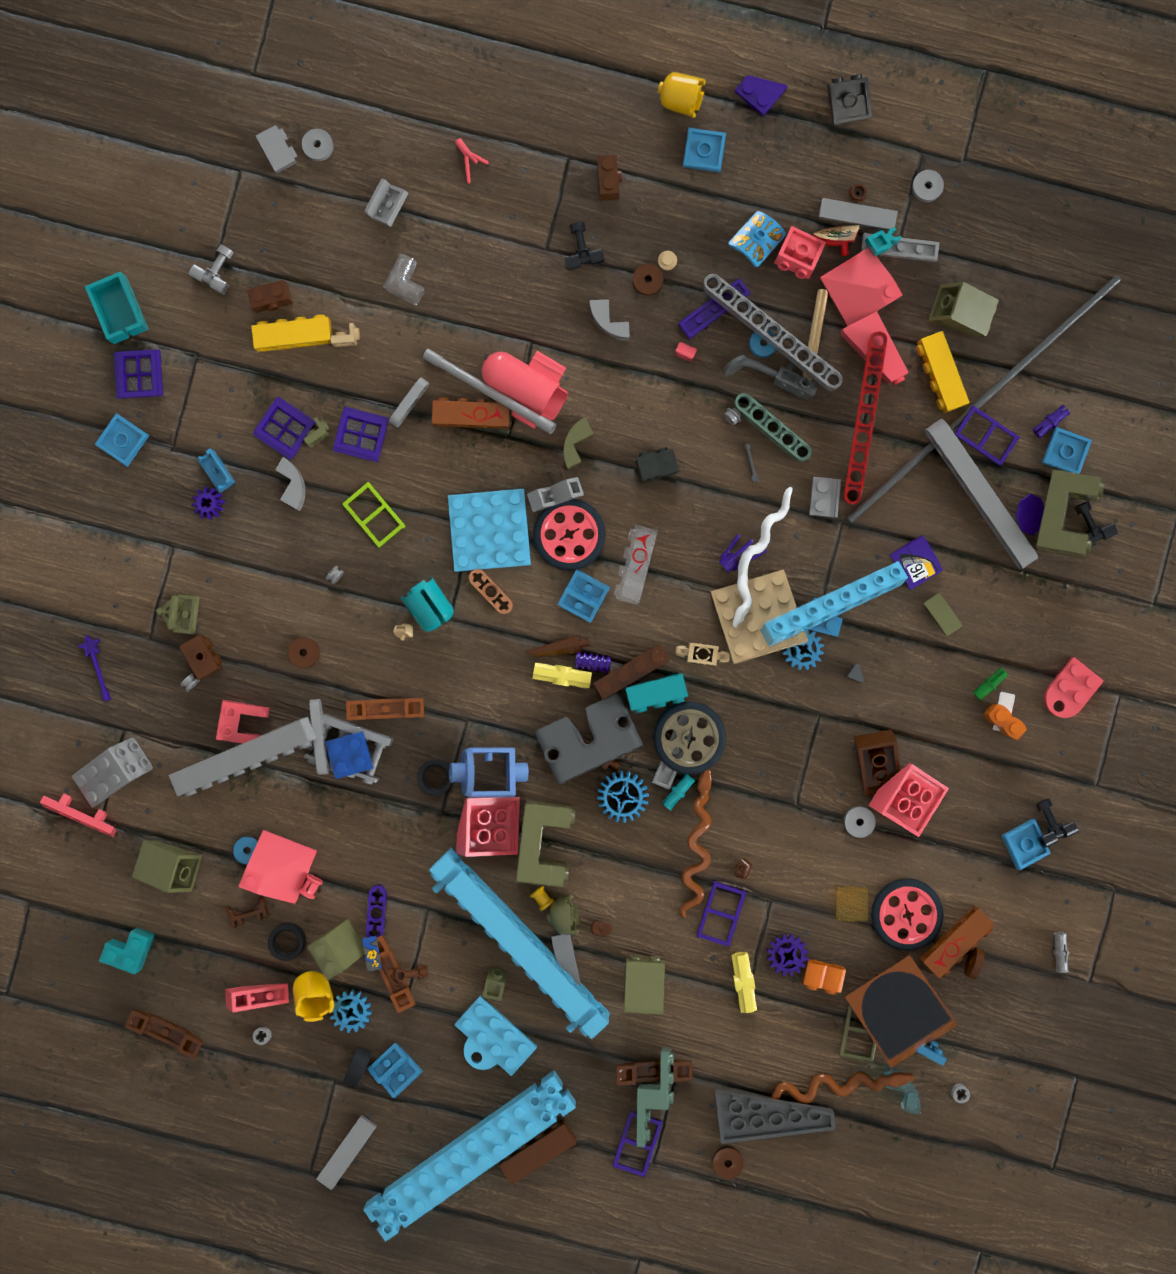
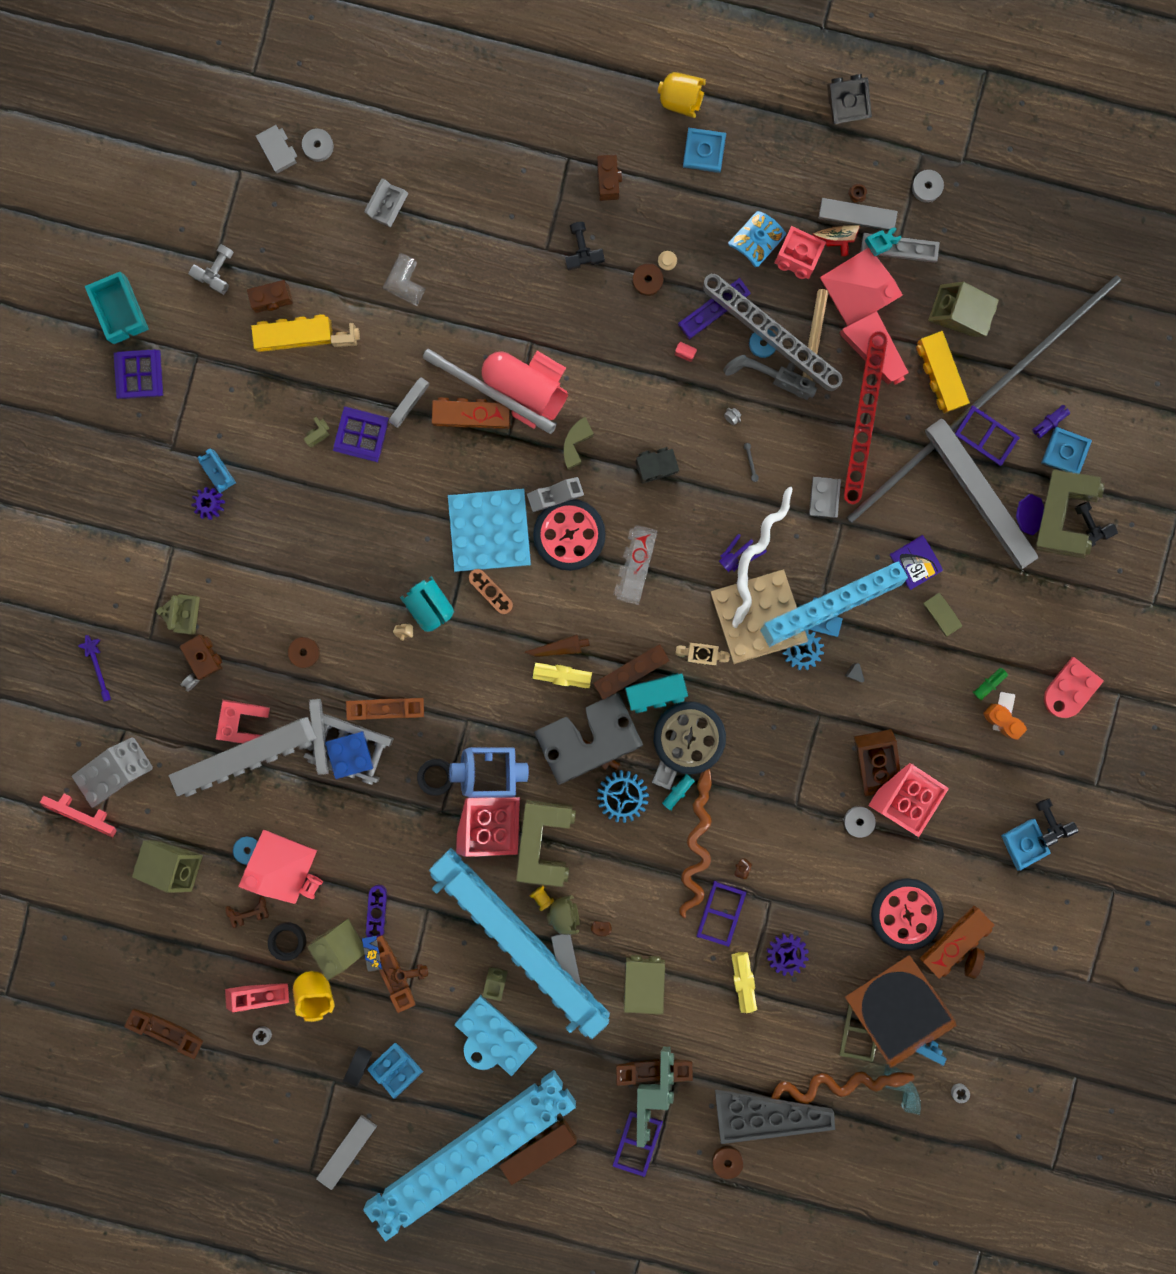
dark azure plate [95,413,150,467] -> none
teal brick [99,928,155,975] -> none
dark purple piece [253,397,316,460] -> none
light grey brick [275,457,305,511] -> none
light grey bush [326,566,344,585] -> none
dark azure gear [330,989,372,1033] -> none
lime window [342,482,405,548] -> none
coral plant [455,138,488,184] -> none
dark azure slope [557,569,610,623] -> none
dark purple piece [575,652,611,674] -> none
light grey brick [590,300,630,341] -> none
sand green beam [733,393,811,462] -> none
dark purple wing [734,75,788,116] -> none
orange brick [802,959,846,995] -> none
clear yellow piece [836,885,868,923] -> none
light grey pin [1053,932,1069,973] -> none

